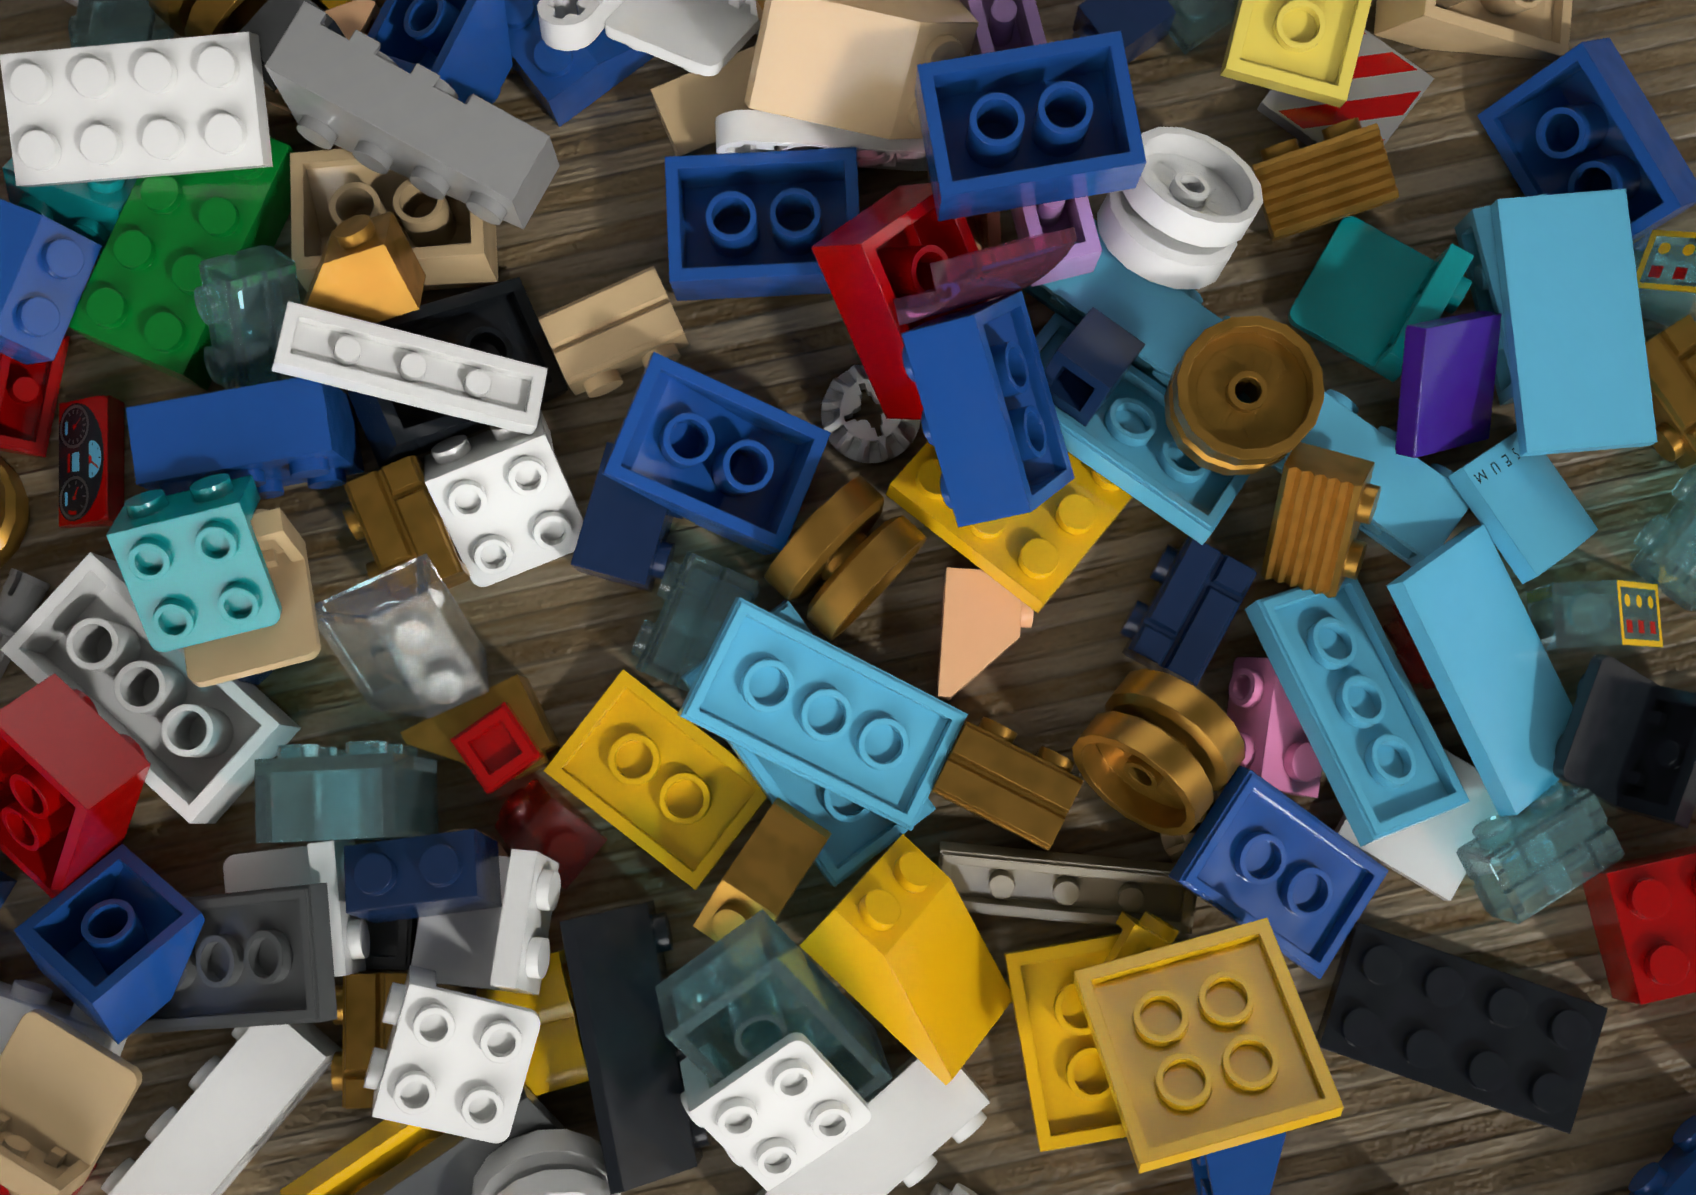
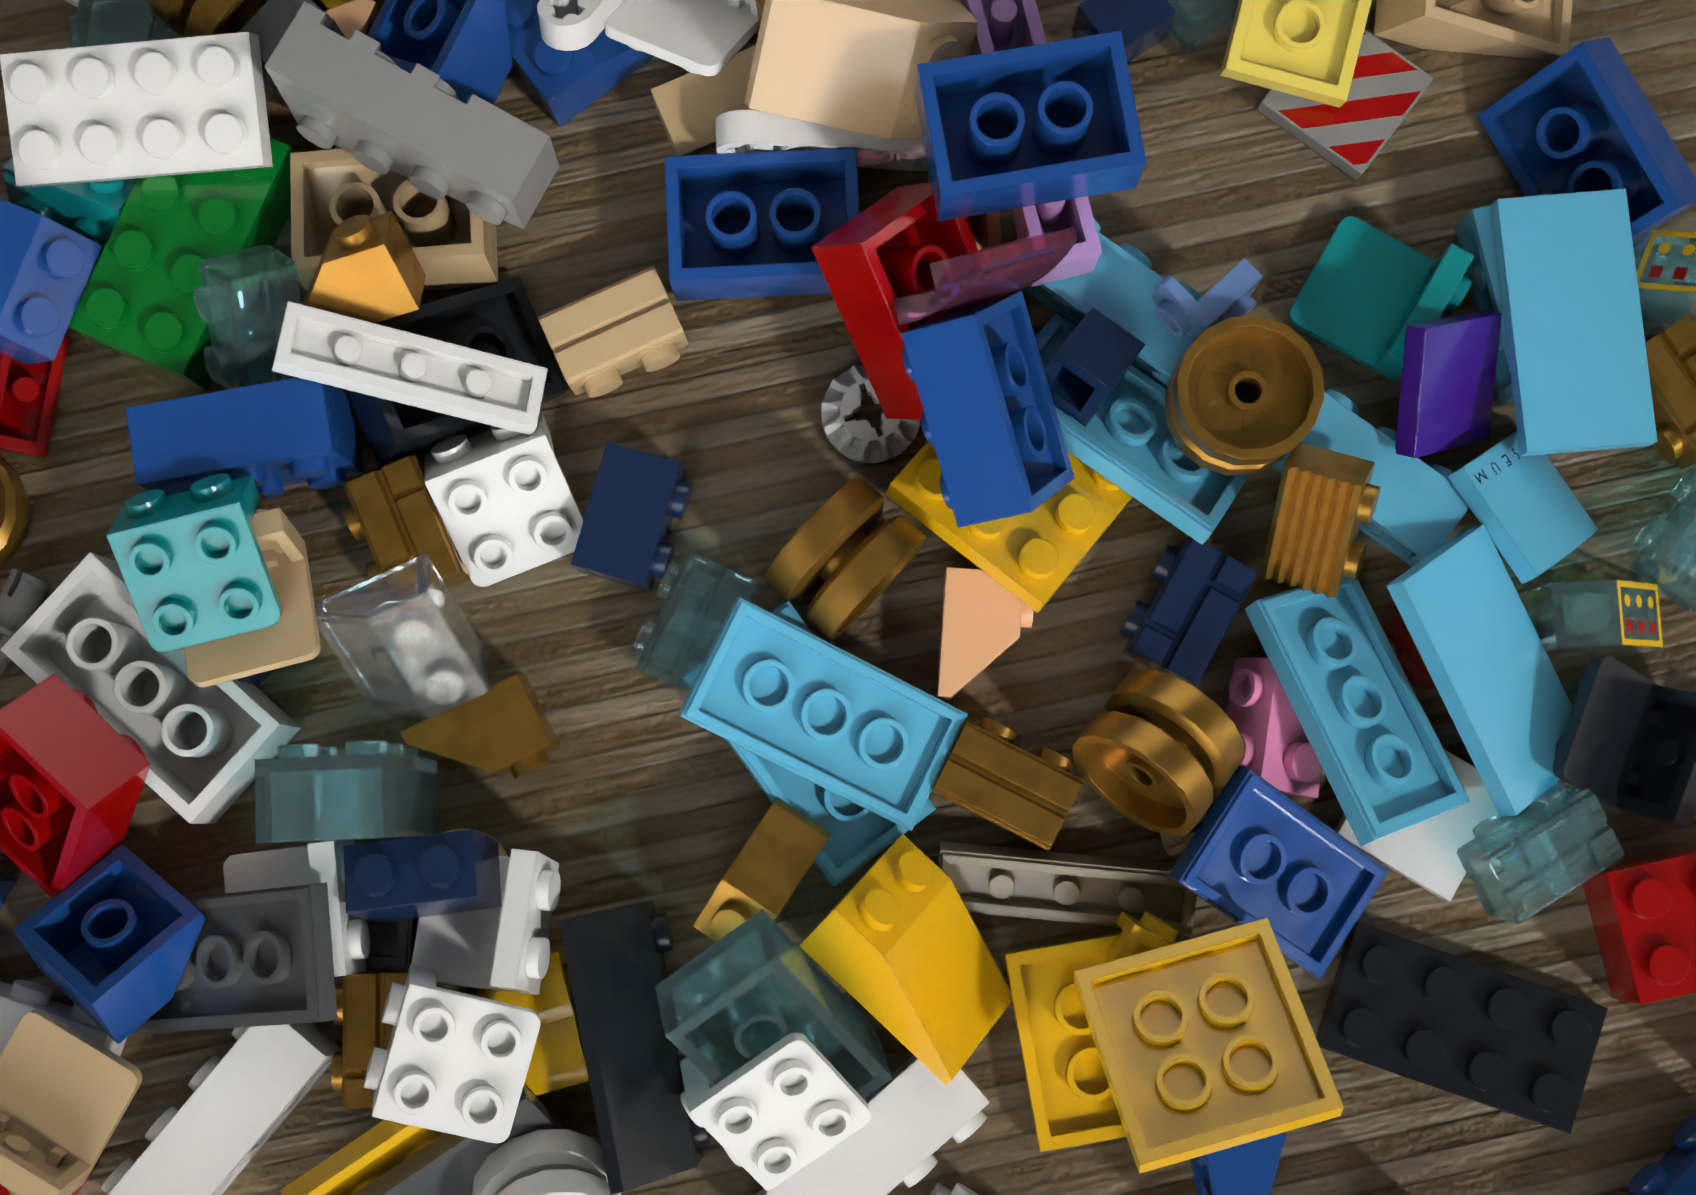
slope [59,395,124,528] -> none
red tile [450,702,545,794] -> none
clear red bracket [495,778,607,889] -> none
yellow plate [544,669,768,890] -> none
blue slope [602,352,831,555] -> none
white wheel [1097,127,1263,289] -> none
pearl gold brick [1251,118,1399,242] -> none
none -> medium blue bracket [1152,258,1263,342]

